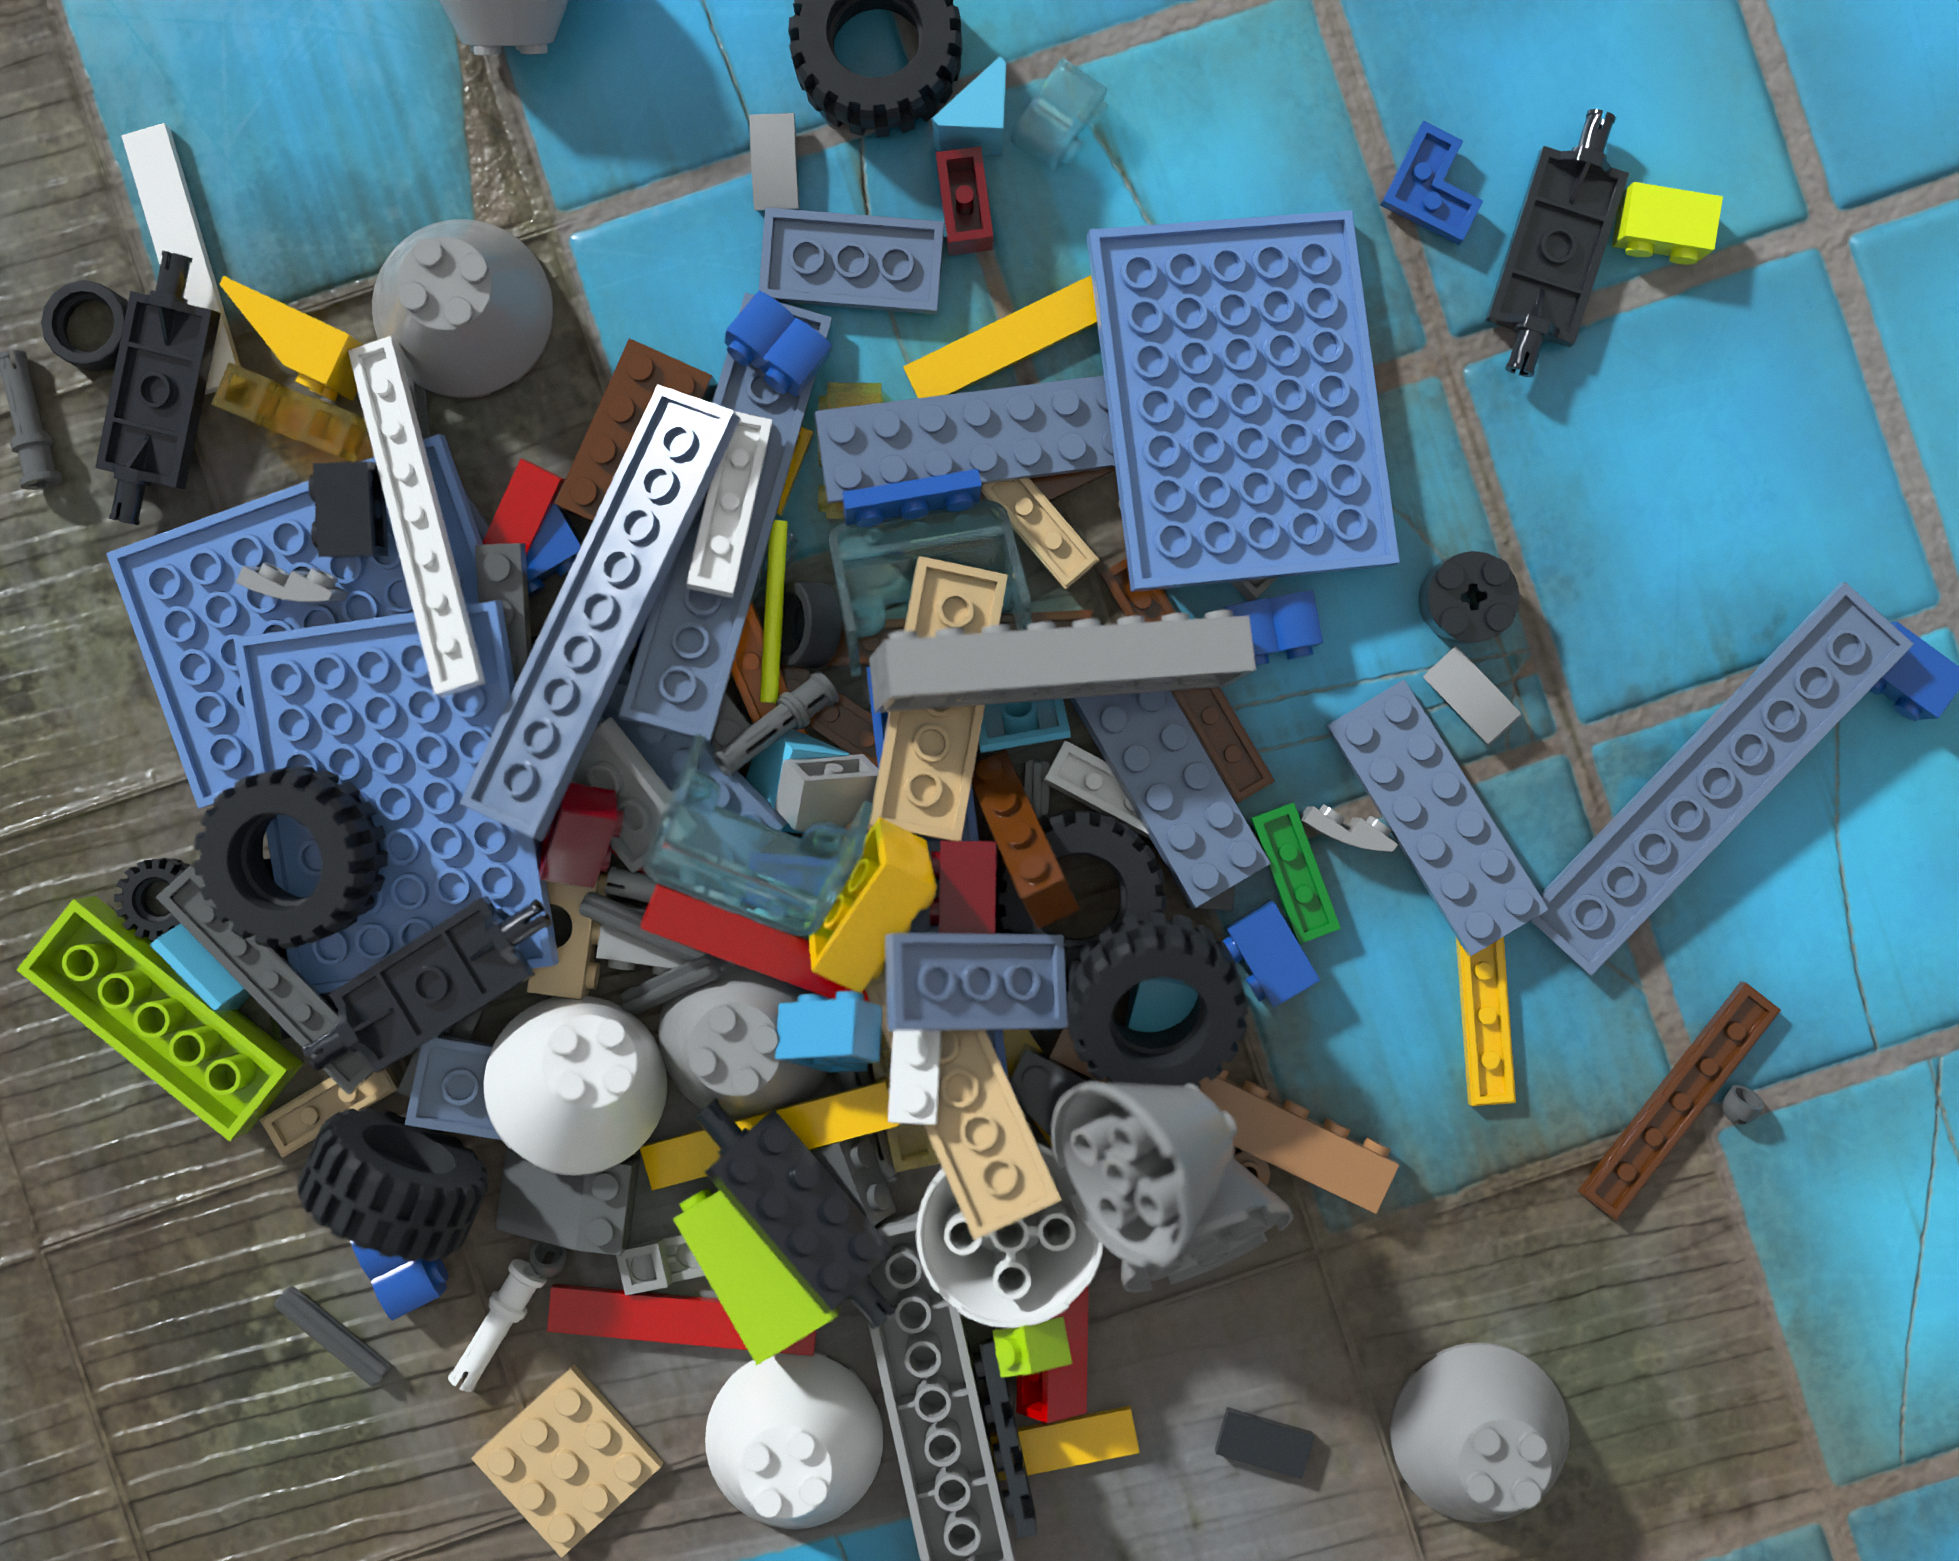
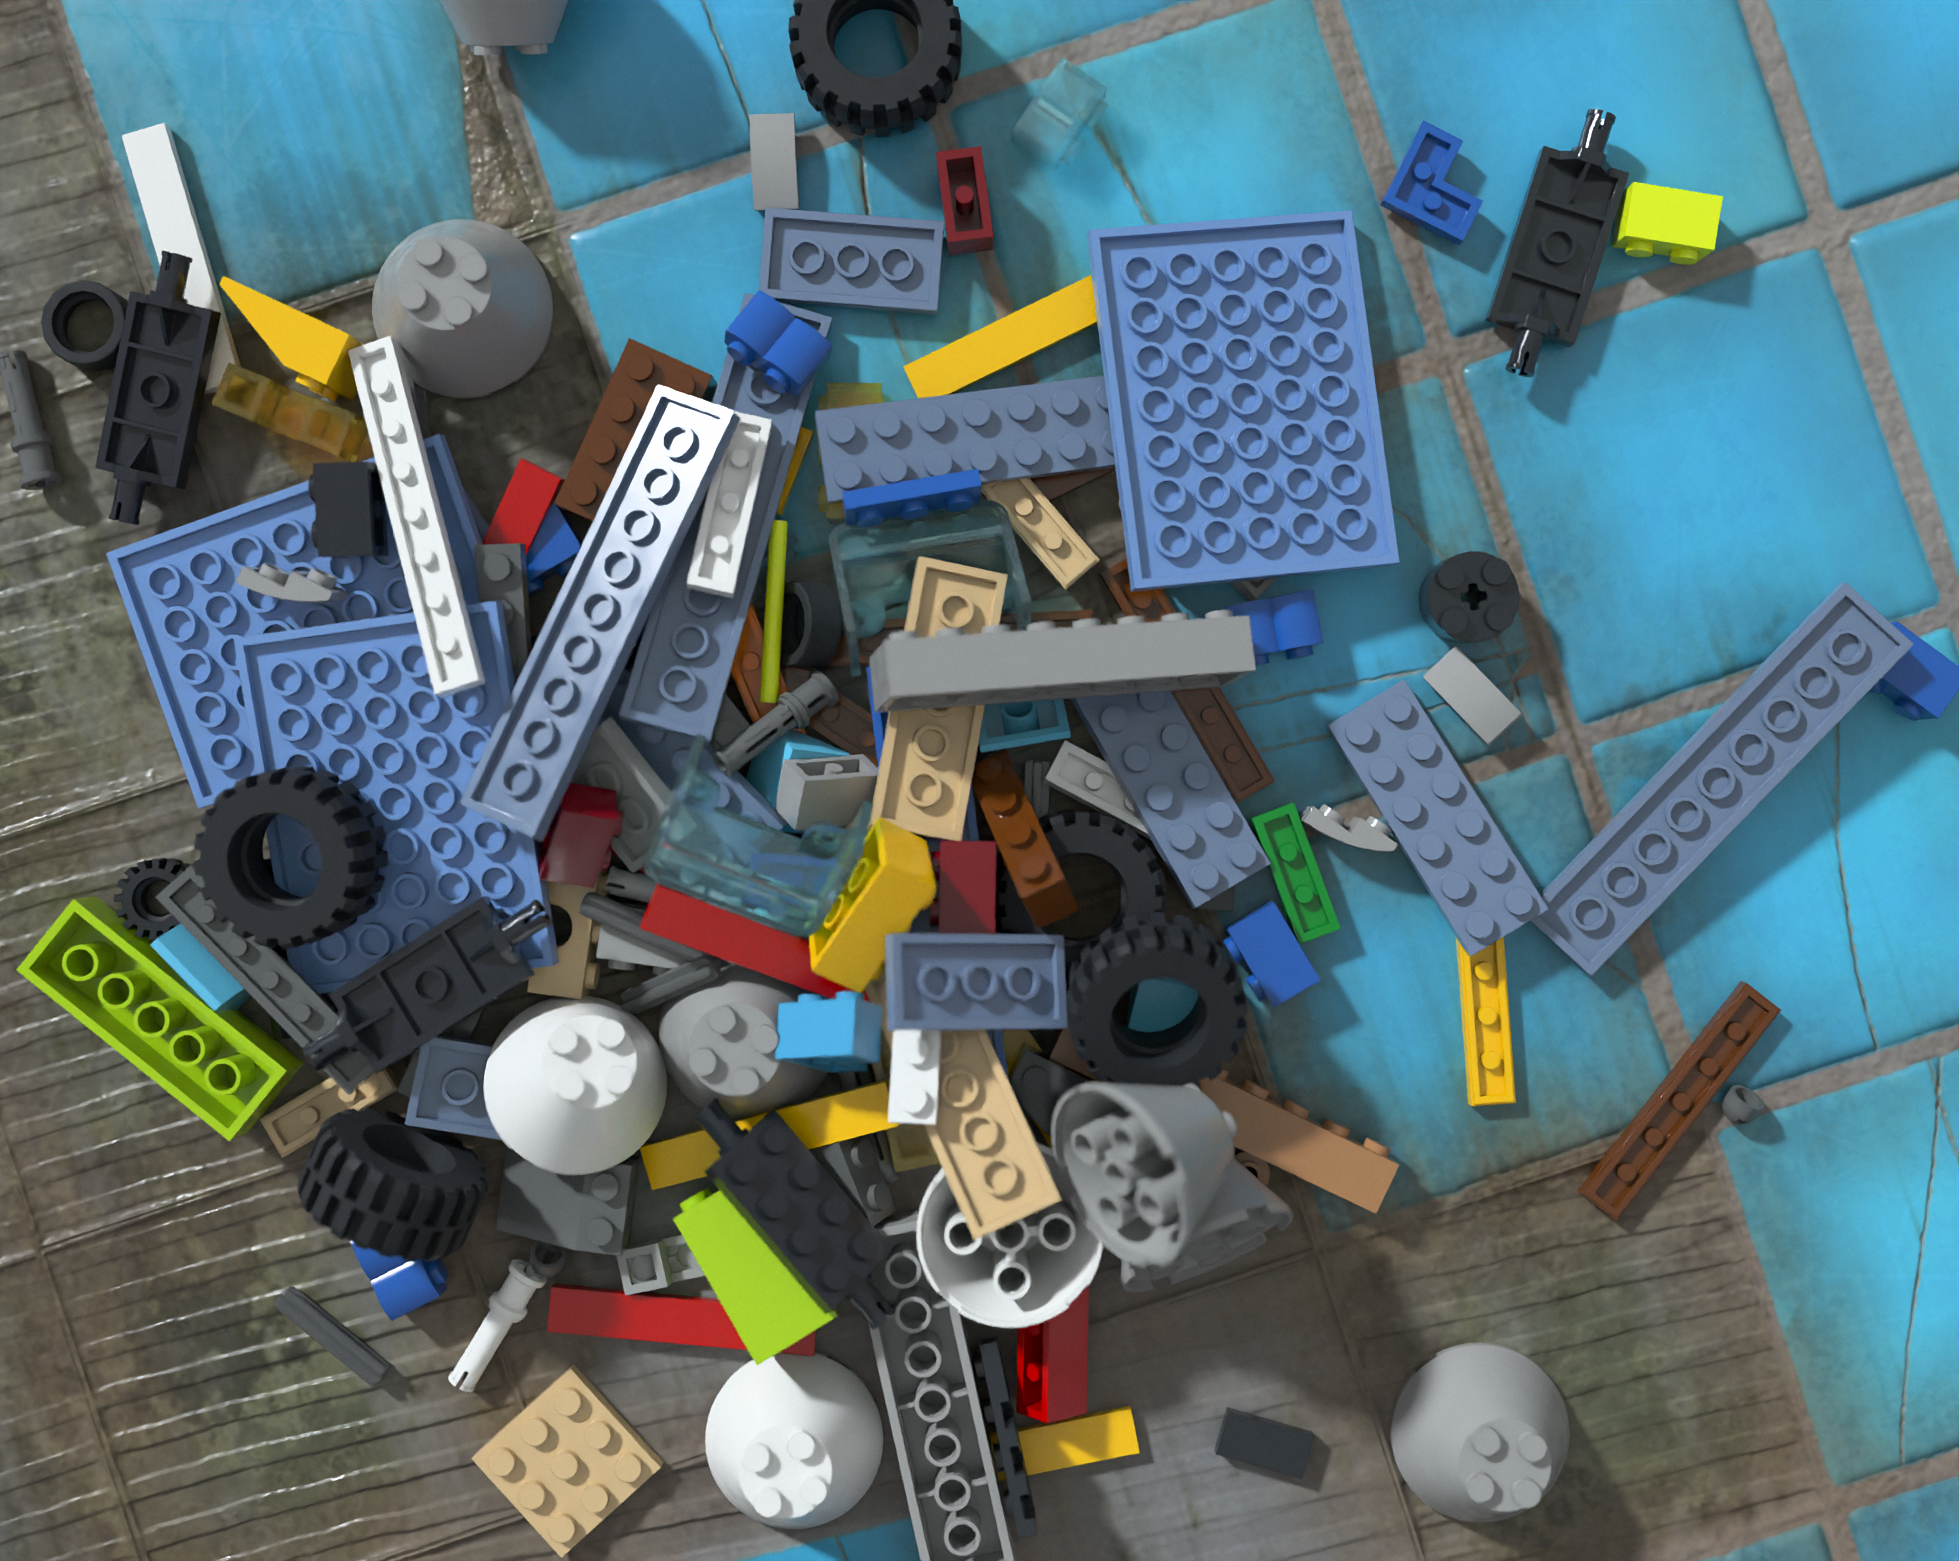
medium azure slope [932,57,1006,155] -> none
lime slope [993,1317,1072,1377] -> none

